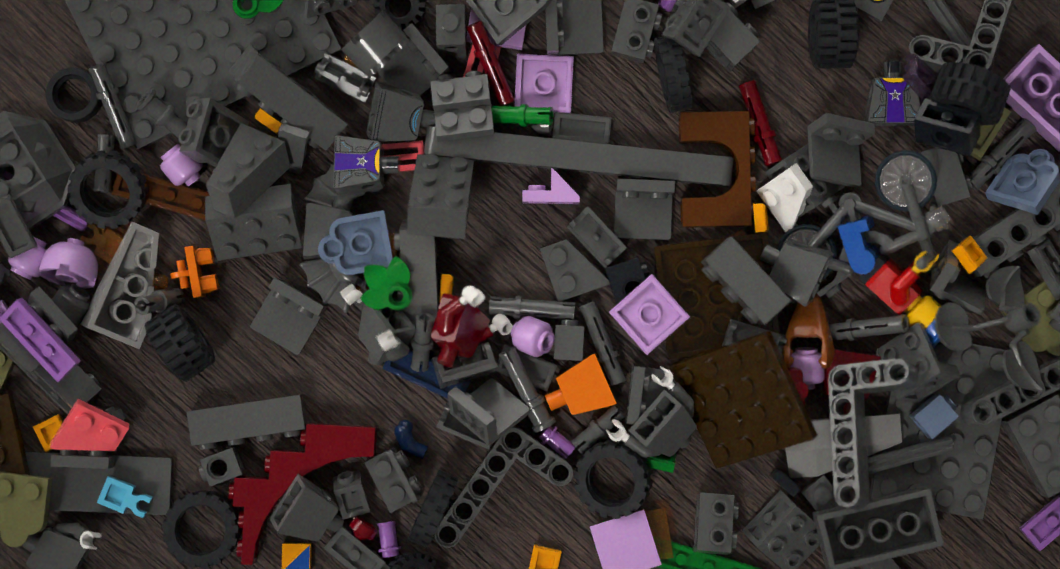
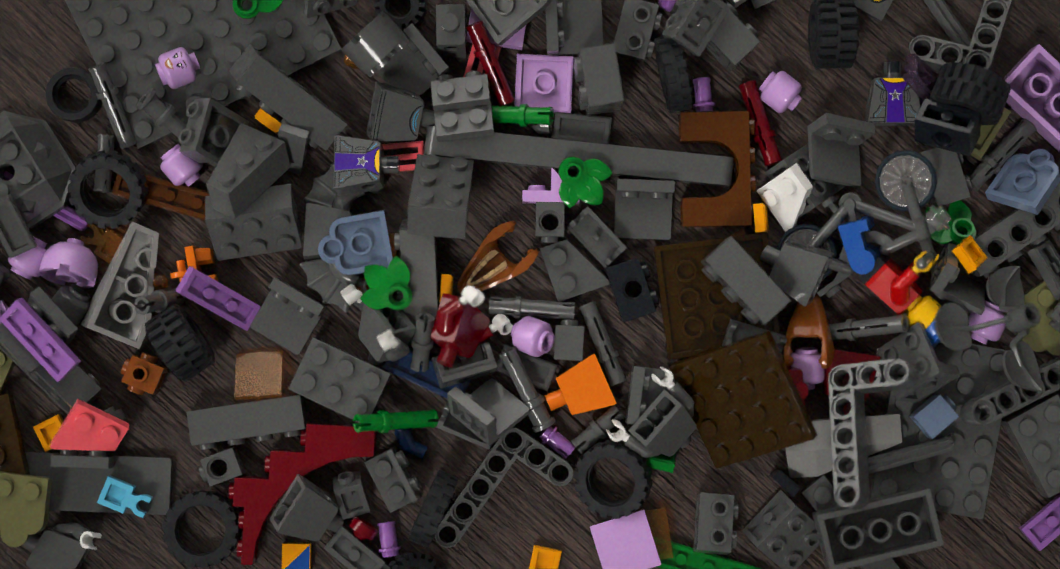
dark grey hinge [314,53,376,102] -> none
lavender tile [609,274,690,355] -> none
none -> dark orange brick [121,352,169,395]
none -> lavender head [155,47,200,89]
none -> medium lavender plate [175,266,261,331]
none -> clear orange piece [234,350,284,401]
none -> dark grey brick [289,337,393,422]
none -> green pin [353,409,438,433]
none -> dark orange animal [457,220,540,294]
none -> dark grey brick [536,202,564,243]
none -> green plate [558,157,612,208]
none -> dark grey brick [573,43,624,116]
none -> medium lavender pin [692,77,715,112]
none -> lavender head [759,71,802,113]
none -> green plate [925,200,976,245]
none -> lavender head [968,300,1006,344]

